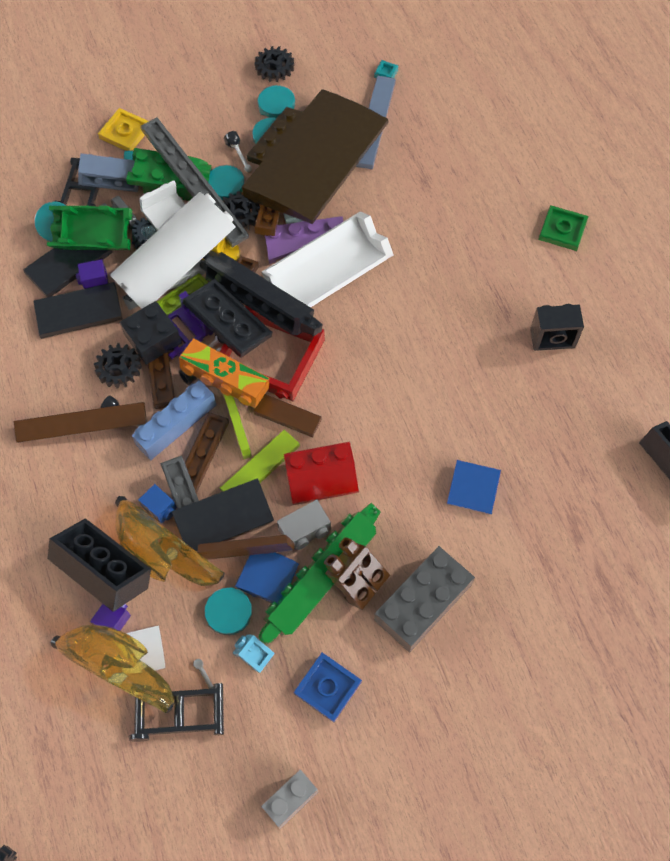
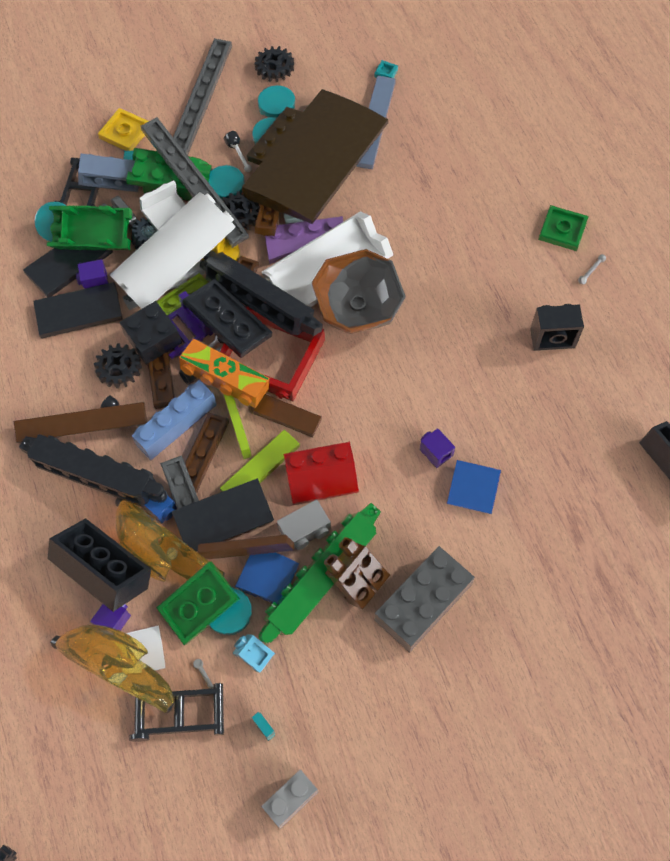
blue plate [293,652,362,723] -> none
none -> black hinge [19,434,168,506]
none -> green tile [156,562,240,645]
none -> dark grey tile [173,38,232,156]
none -> teal tile [251,712,275,741]
none -> dark grey rock [312,249,406,334]
none -> dark purple brick [420,428,455,468]
none -> light grey hinge [578,254,606,284]

